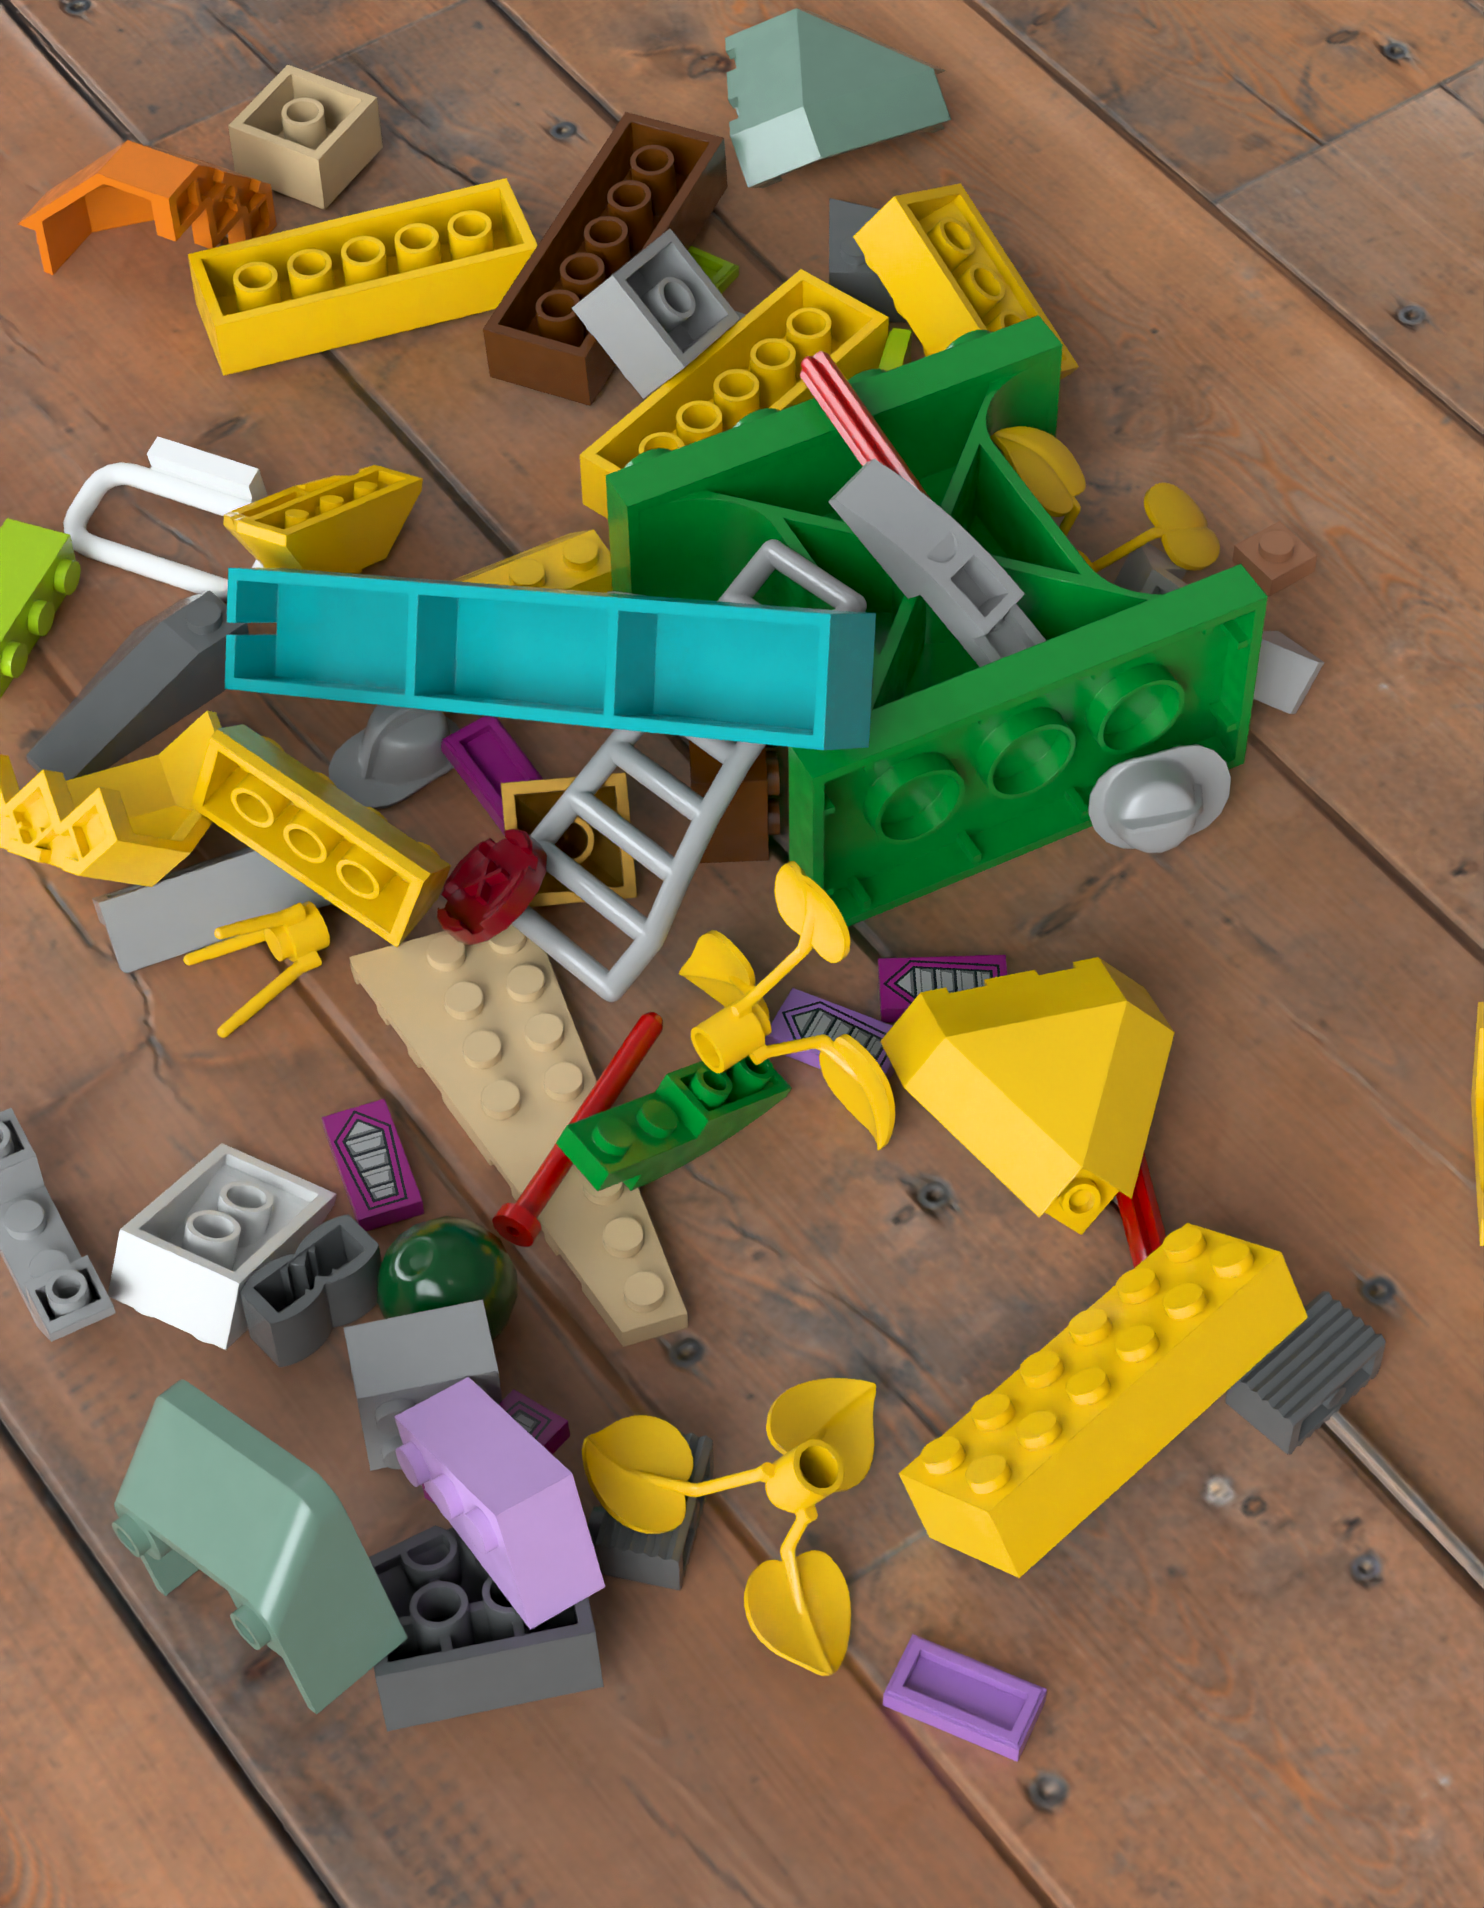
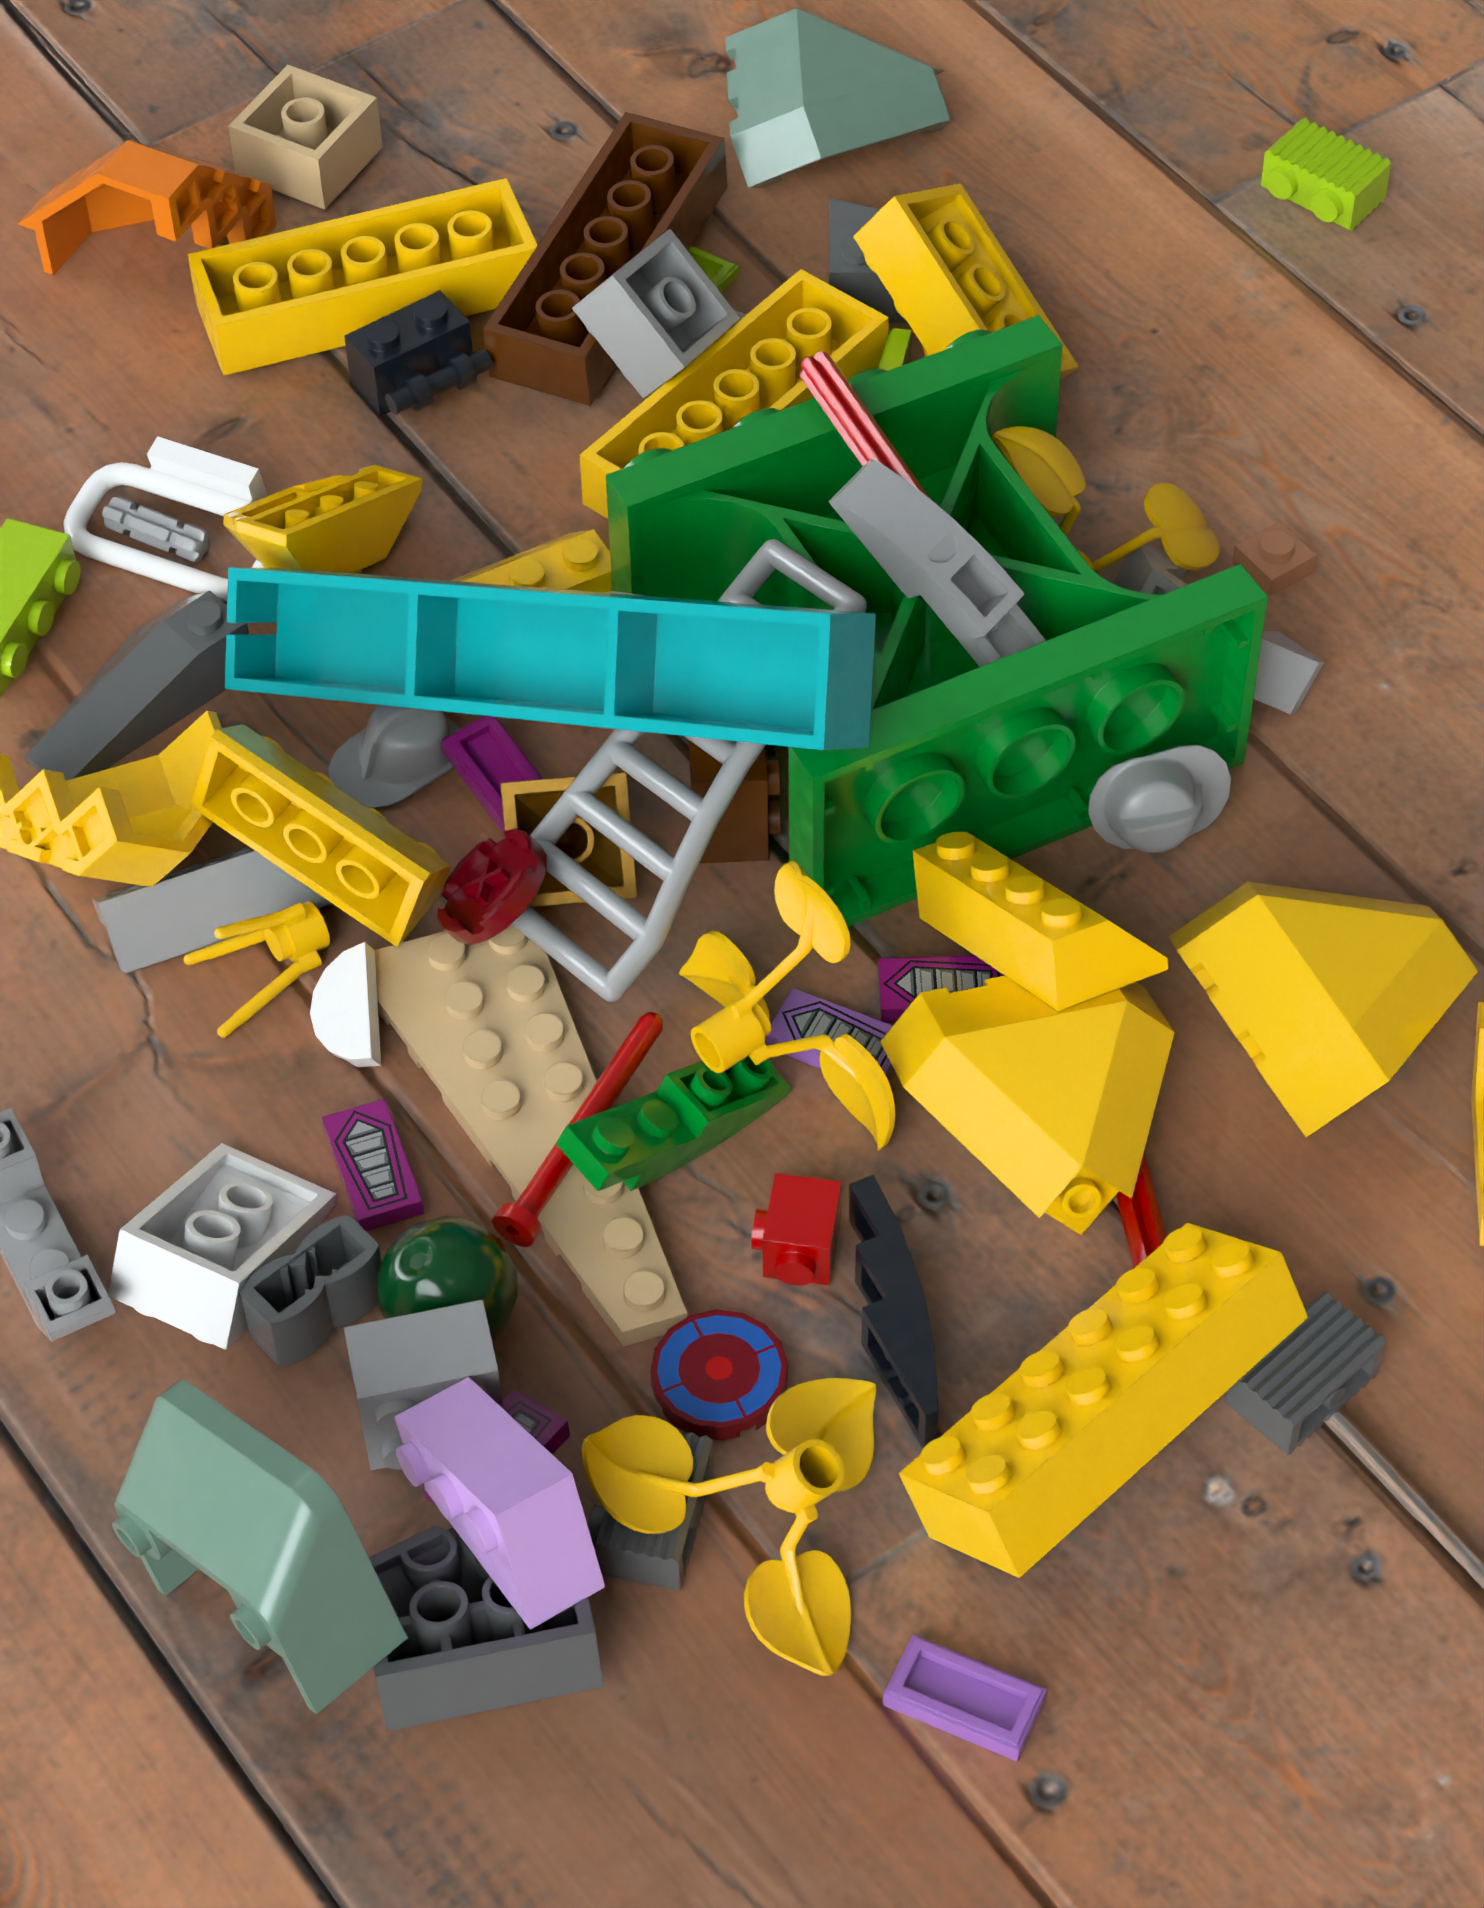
none -> light grey axle [102,496,210,562]
none -> white tile [310,942,381,1067]
none -> black brick [344,290,493,417]
none -> tile [650,1309,788,1441]
none -> red brick [751,1173,841,1286]
none -> black slope [849,1174,938,1448]
none -> yellow slope [913,832,1168,1011]
none -> yellow panel [1168,882,1478,1137]
none -> lime brick [1261,117,1391,232]

